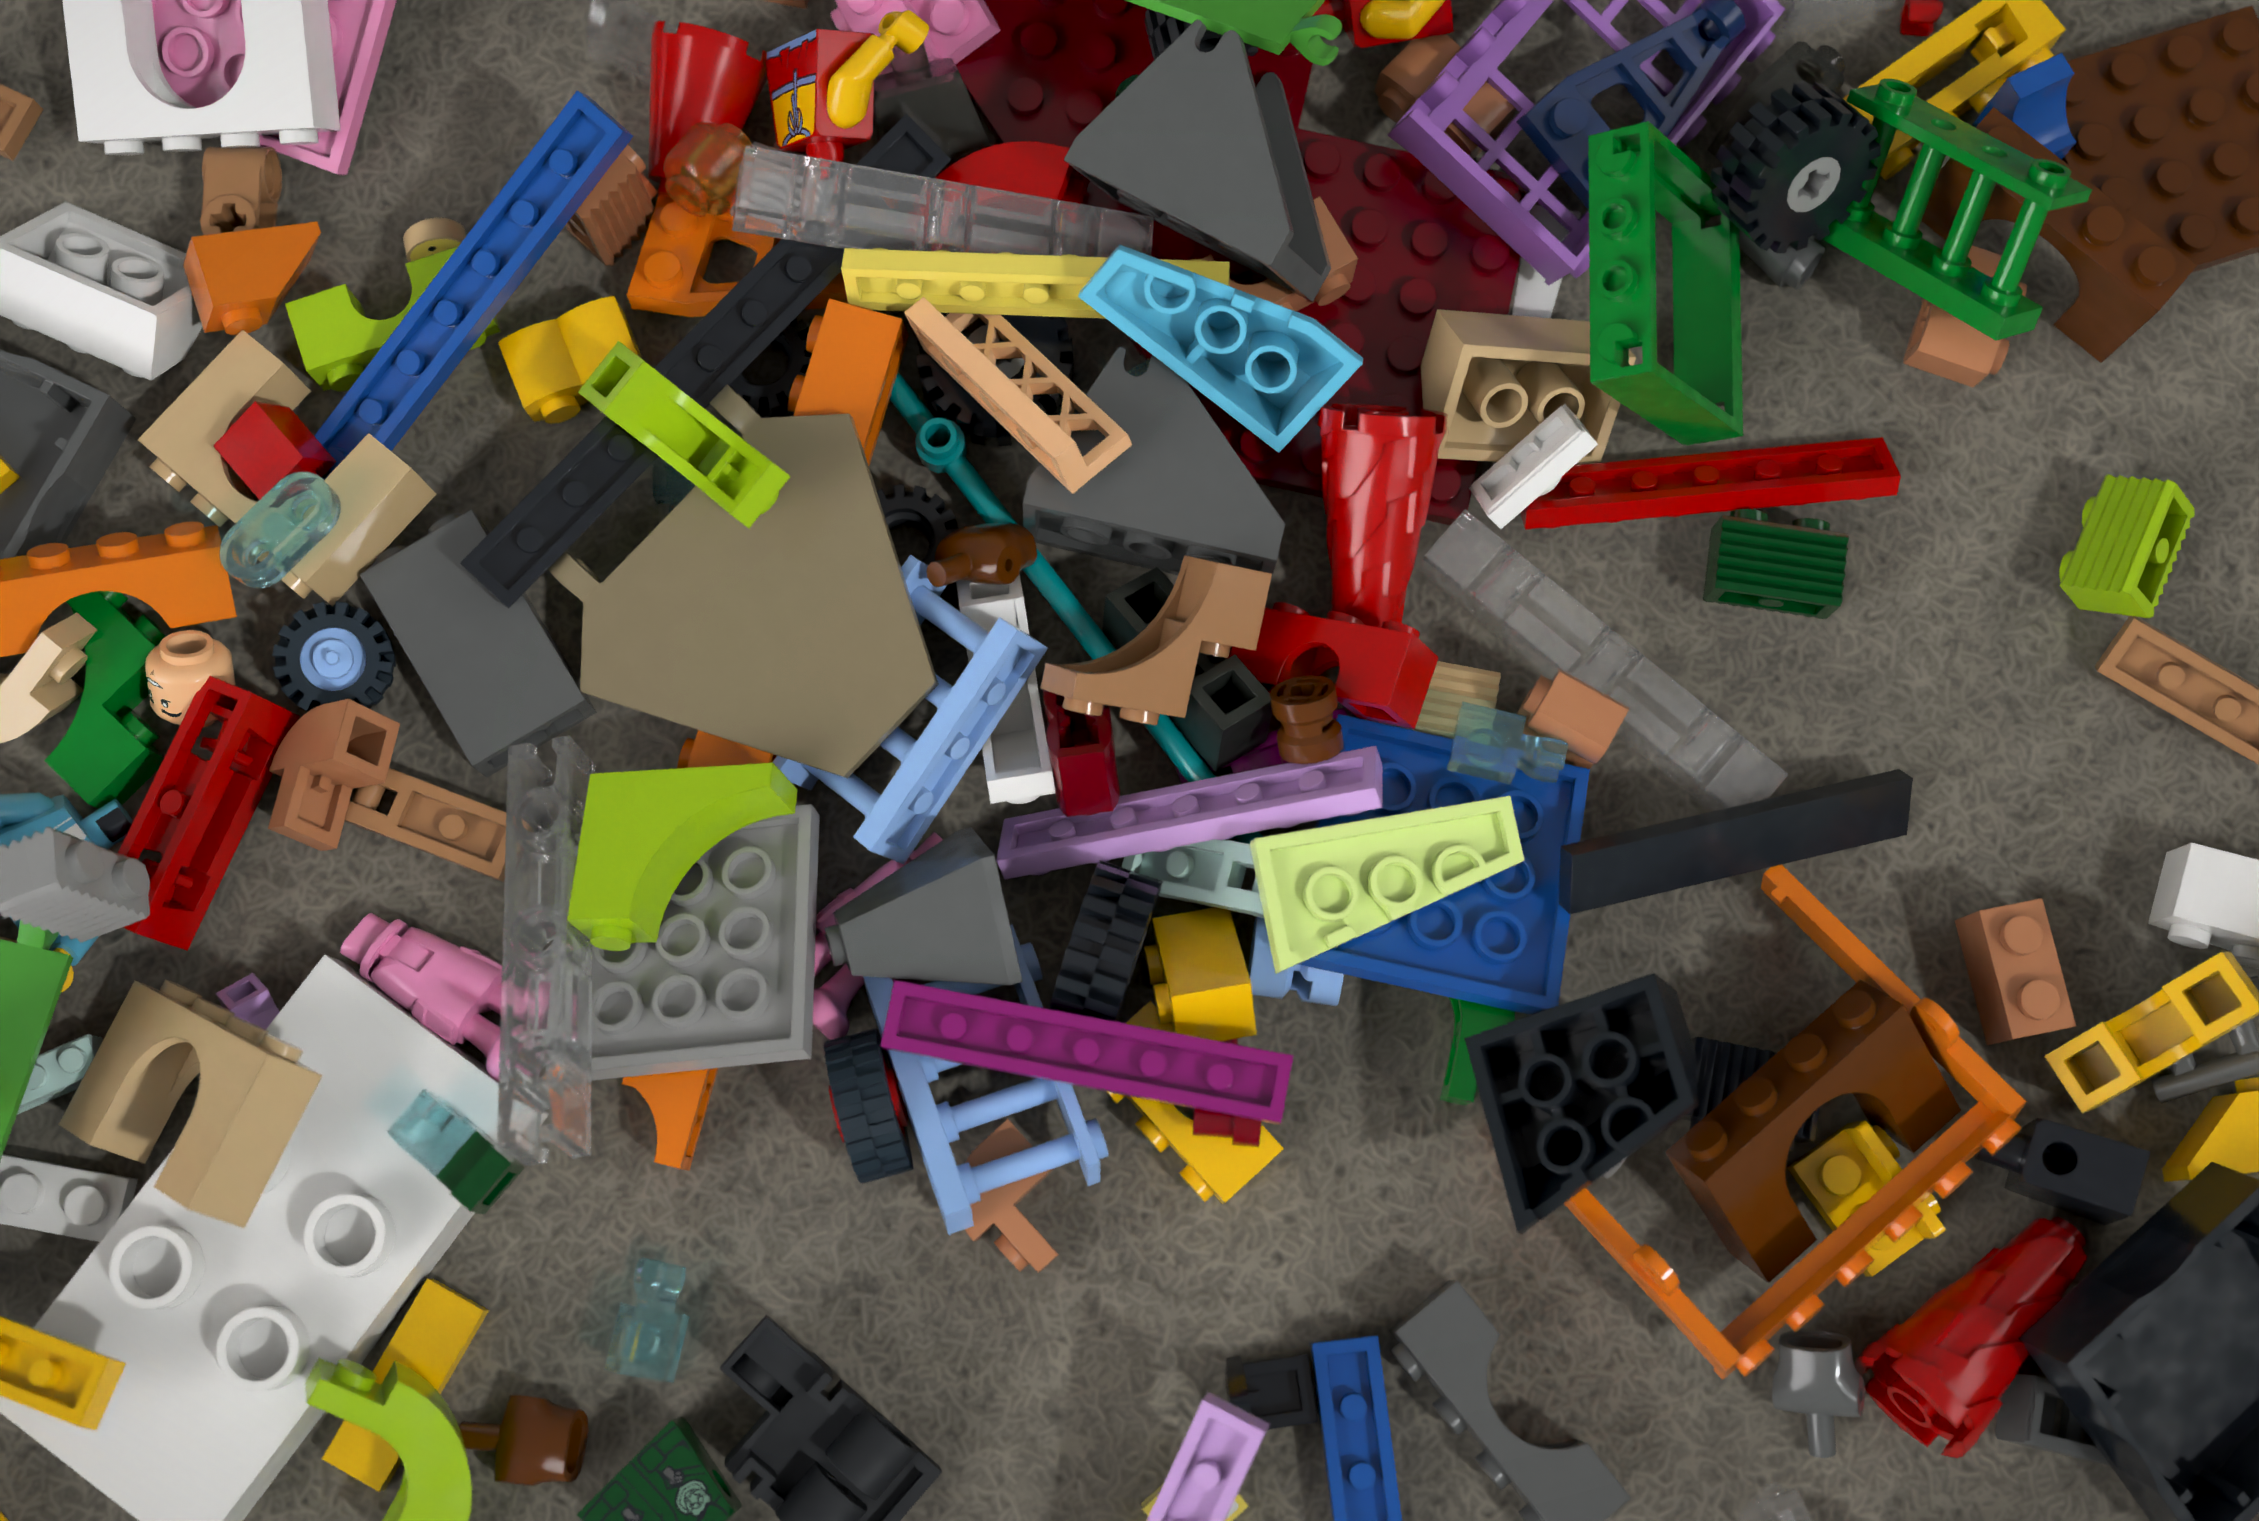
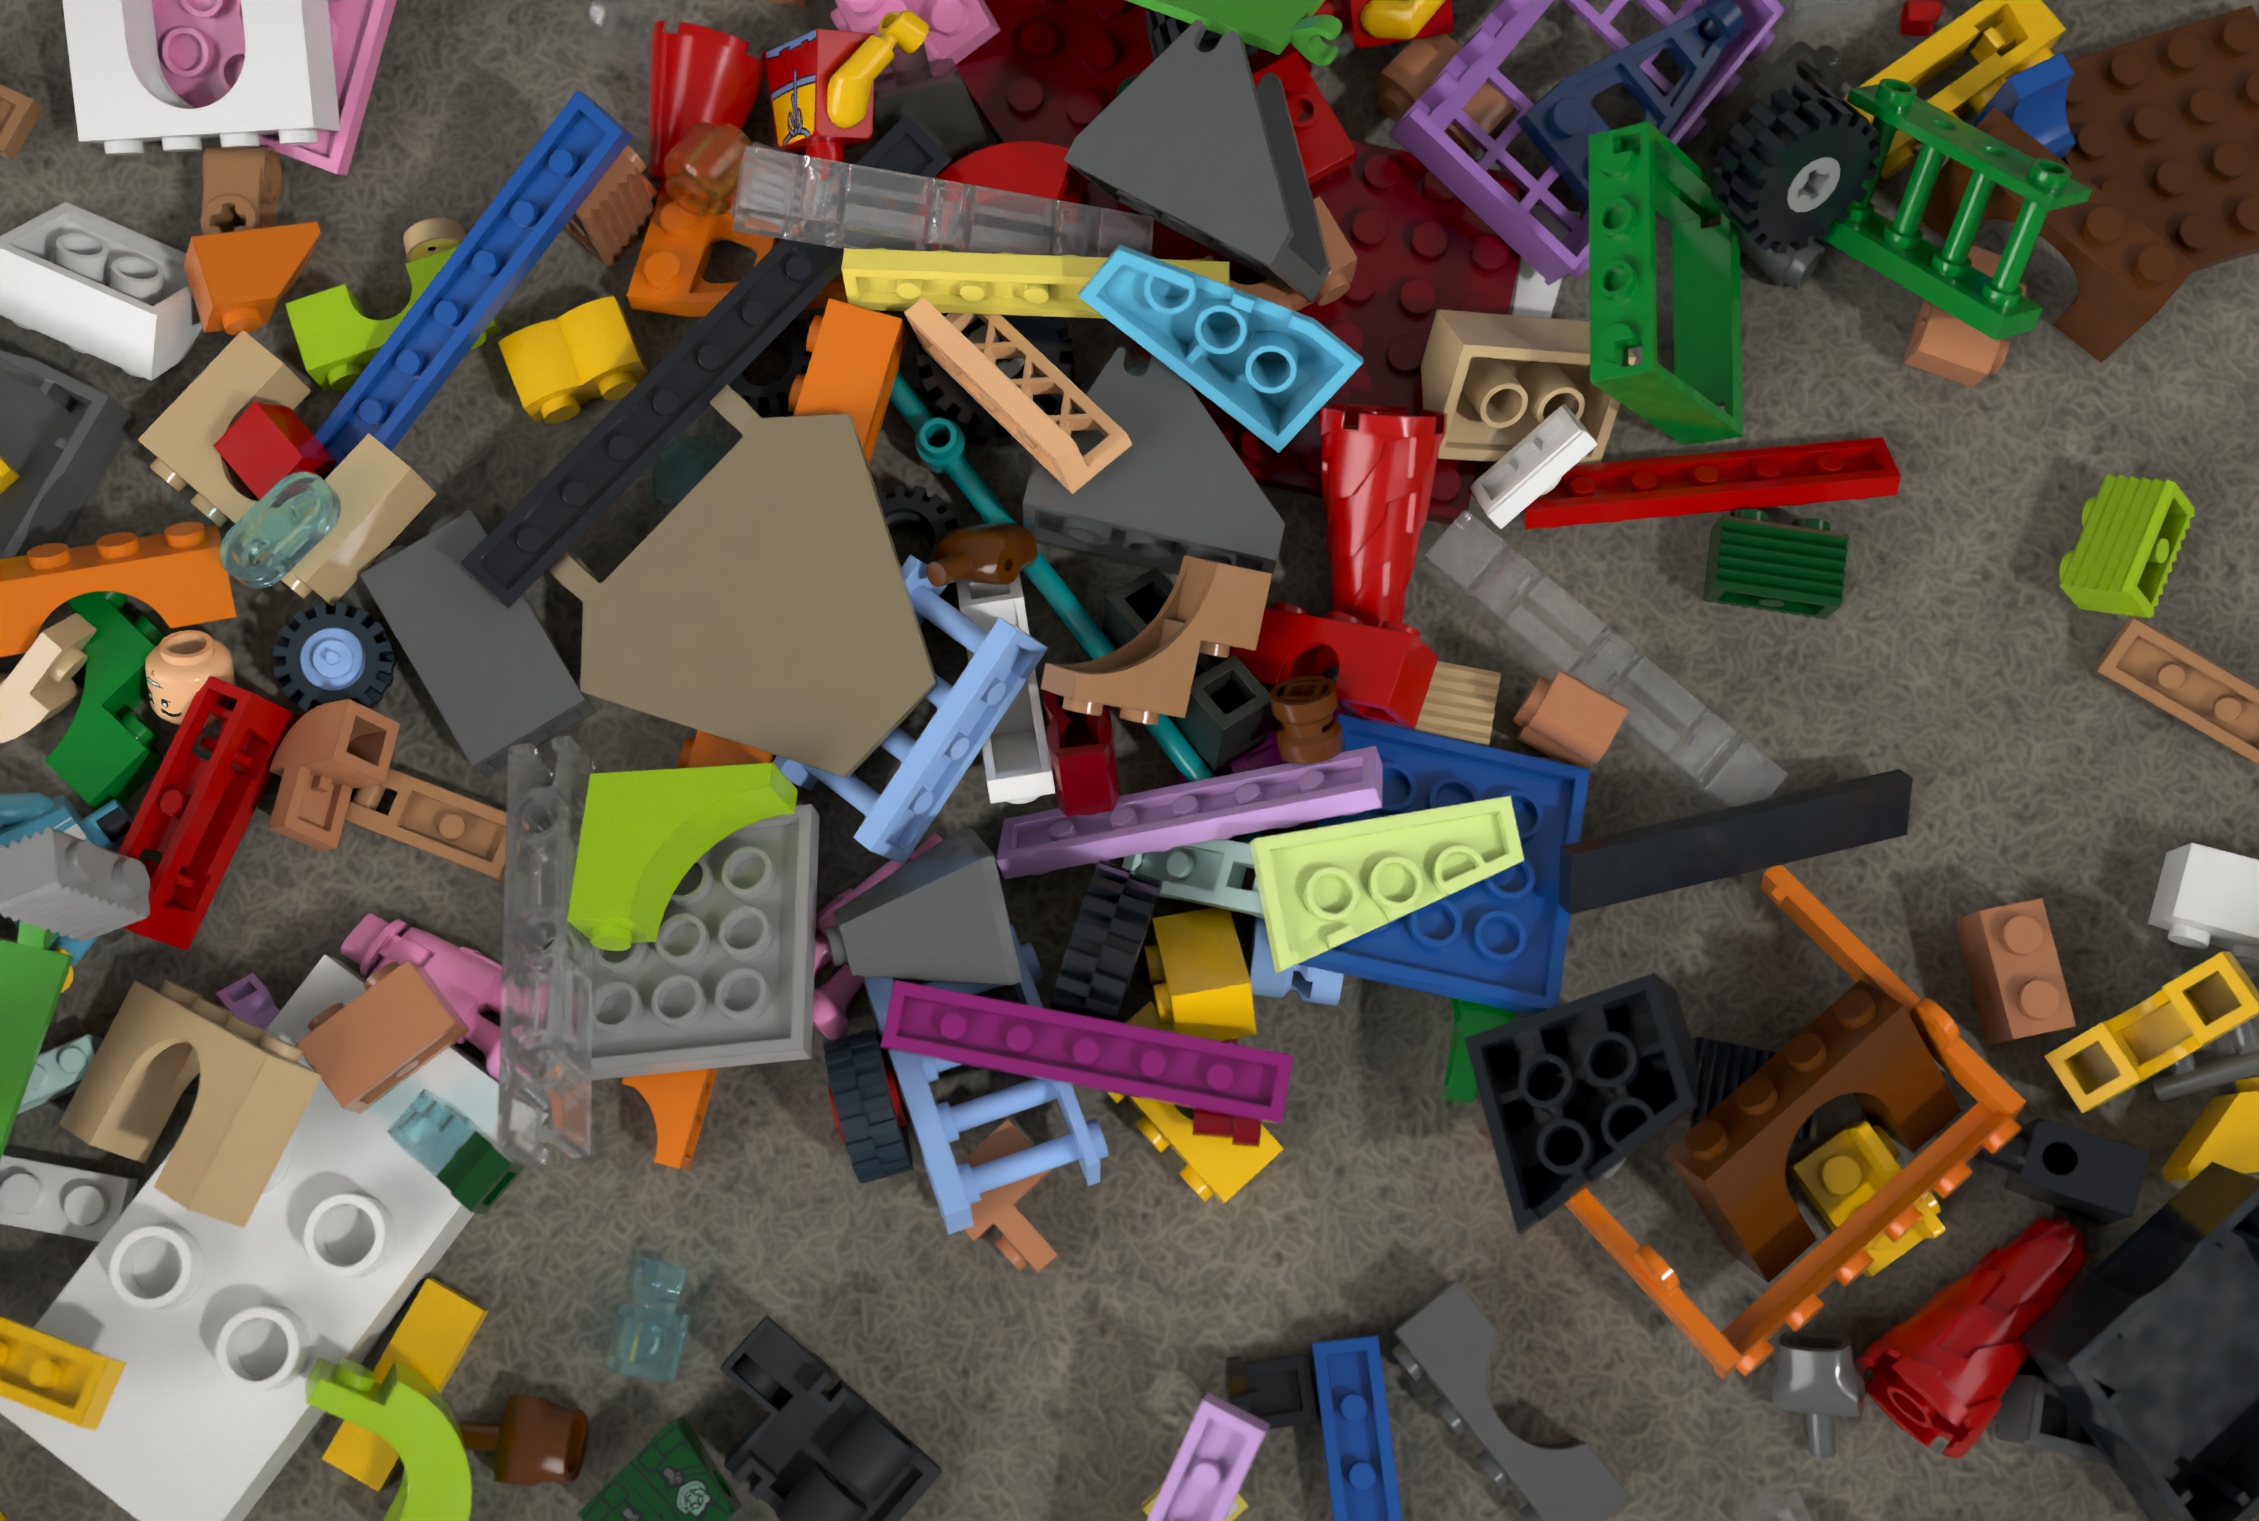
lime arch [578,341,791,529] -> none
clear light blue plate [1447,701,1568,785] -> none
none -> nougat brick [295,960,471,1114]
none -> red plate [1252,51,1357,185]

